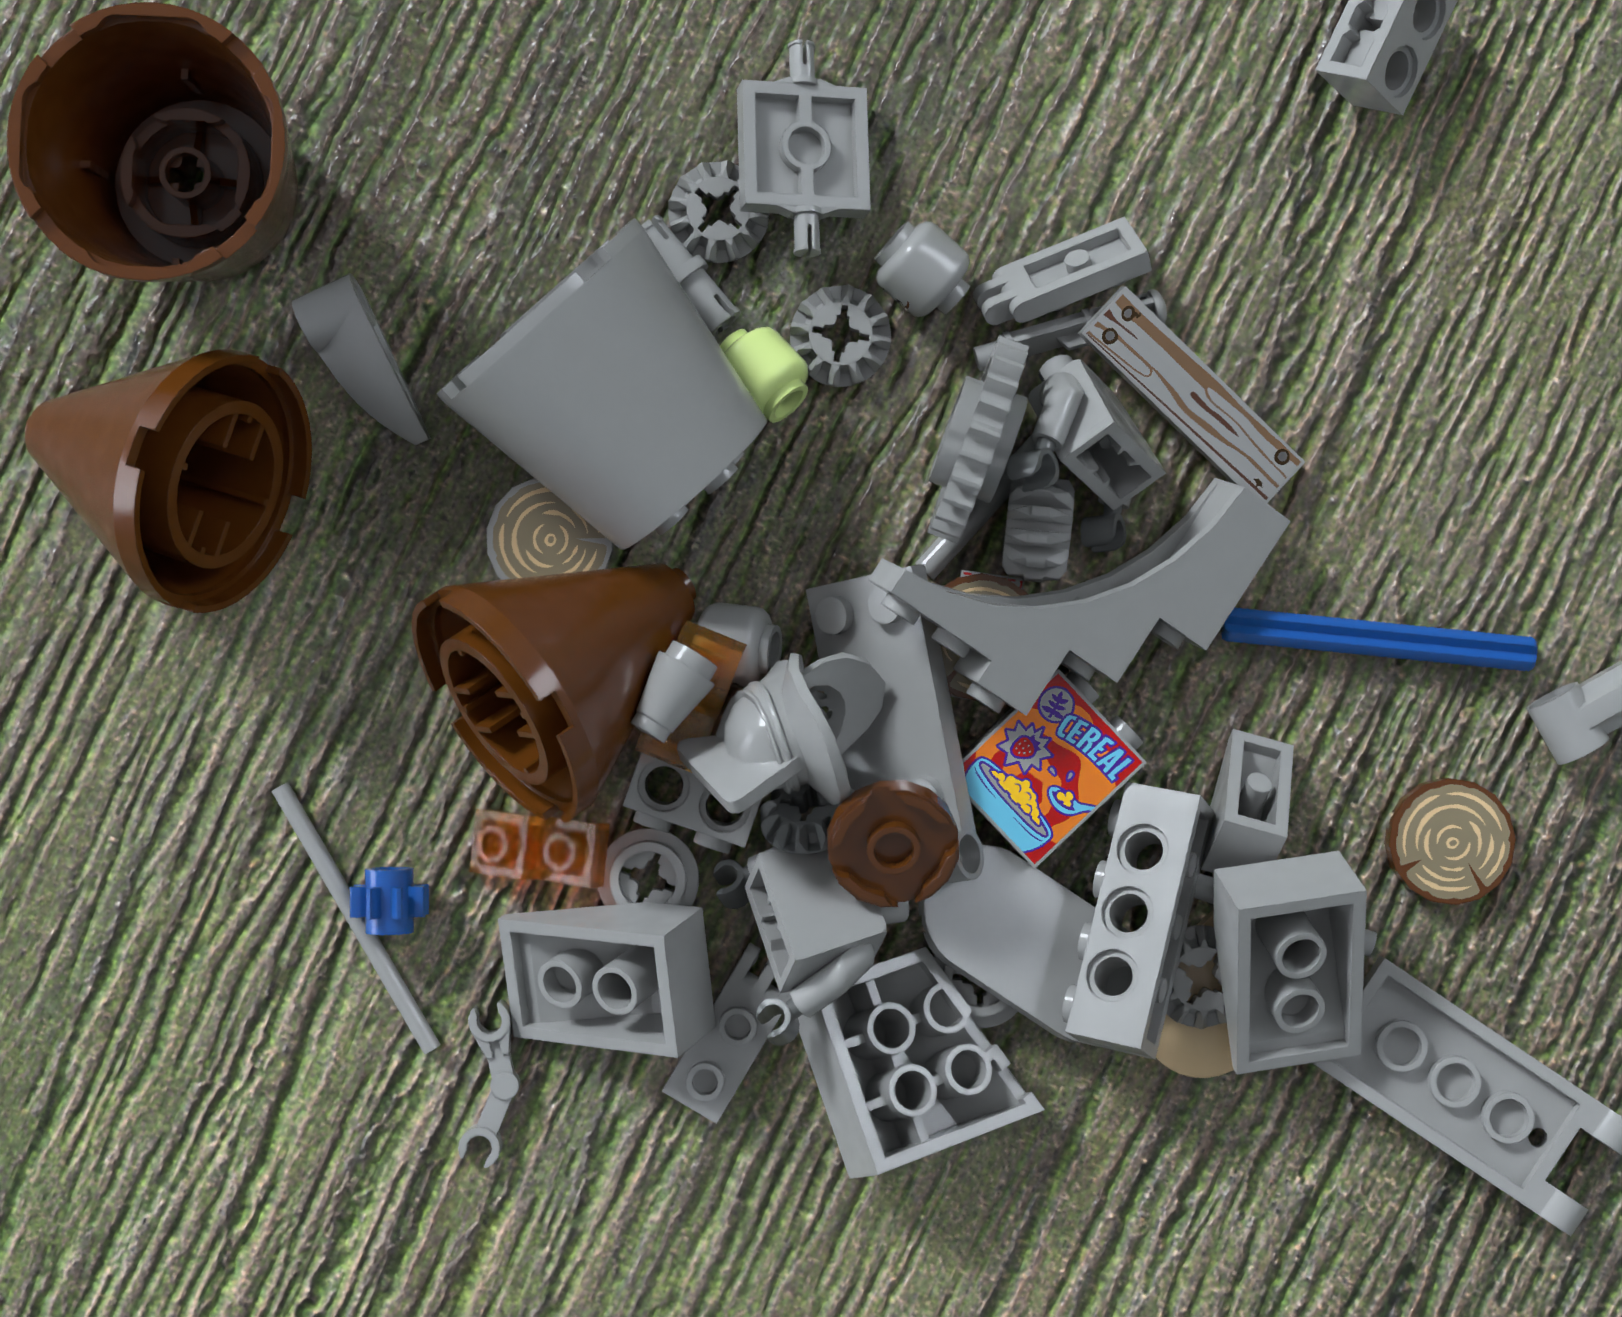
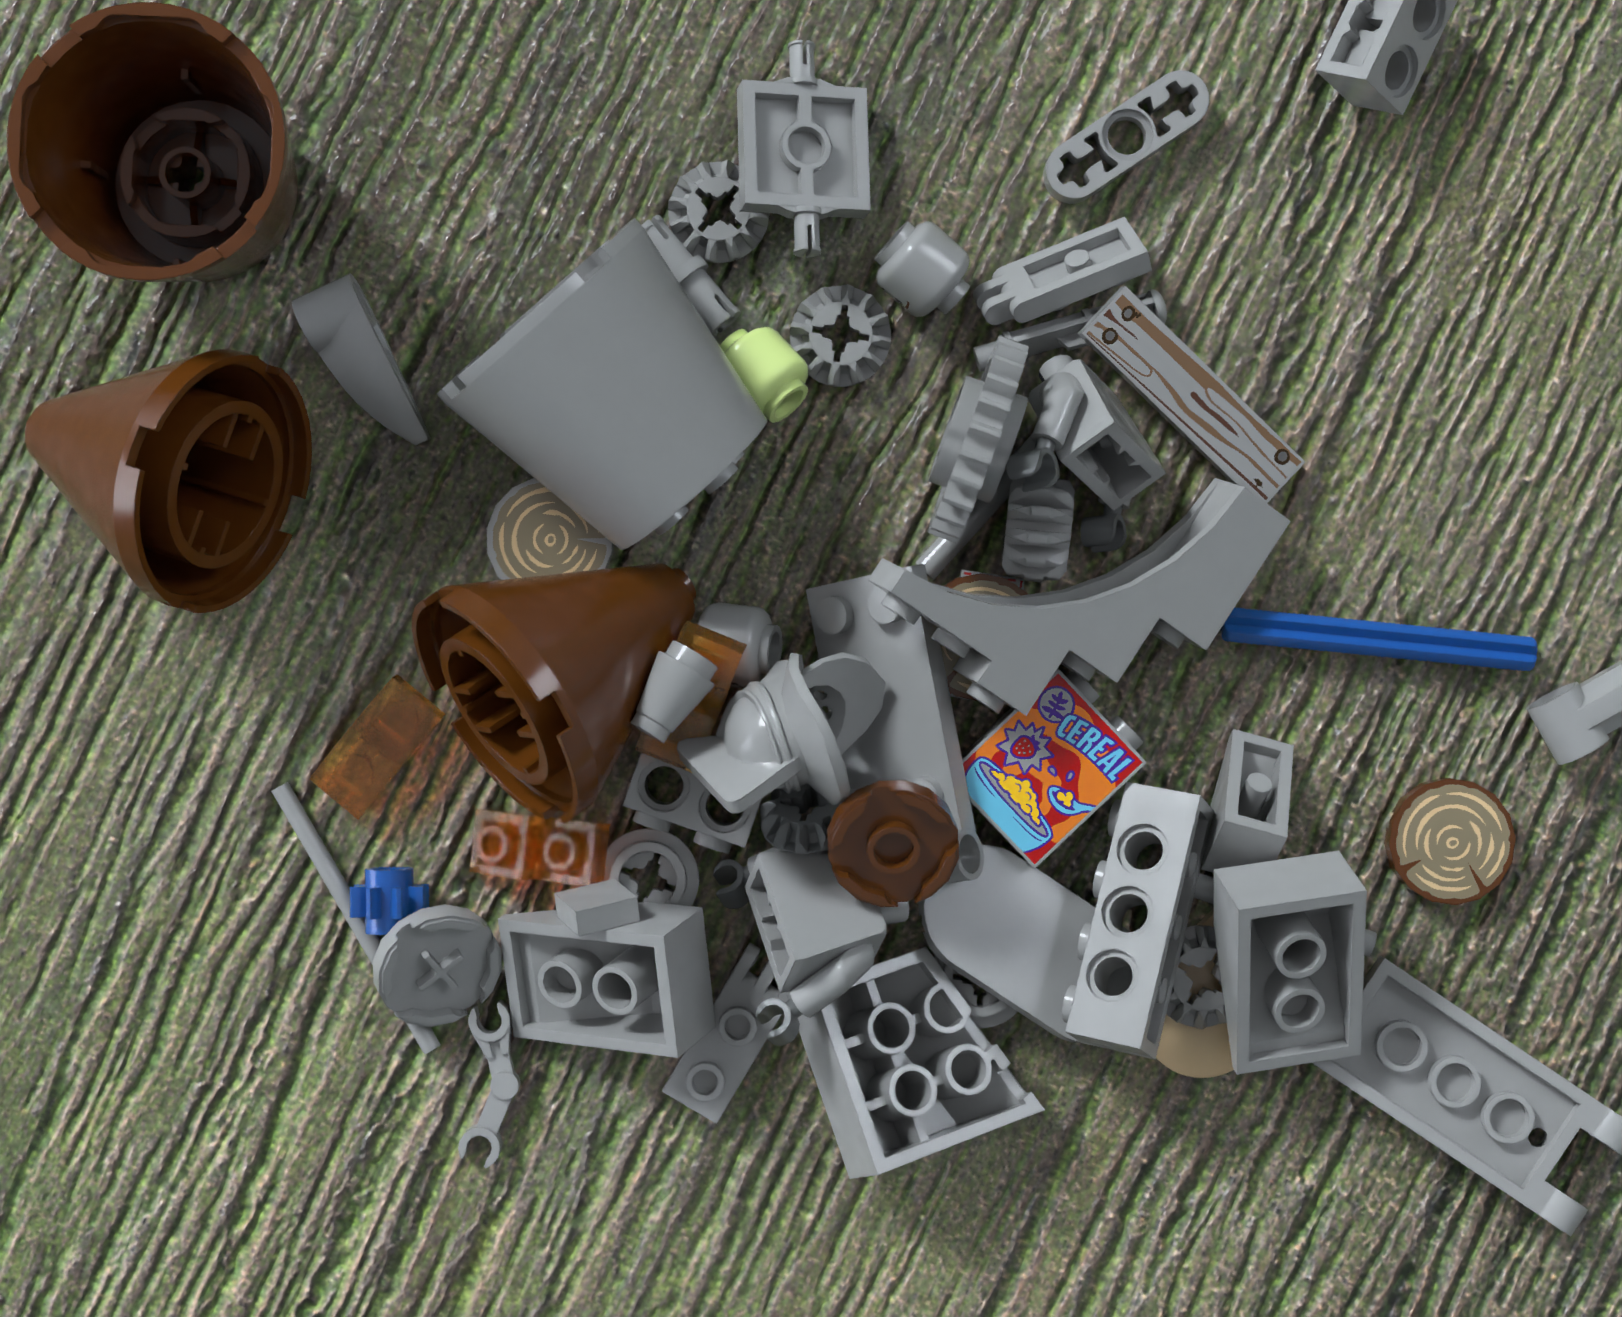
none -> clear orange slope [309,674,446,819]
none -> light grey tile [373,904,502,1027]
none -> light grey tile [554,879,640,936]
none -> light grey beam [1043,70,1209,204]

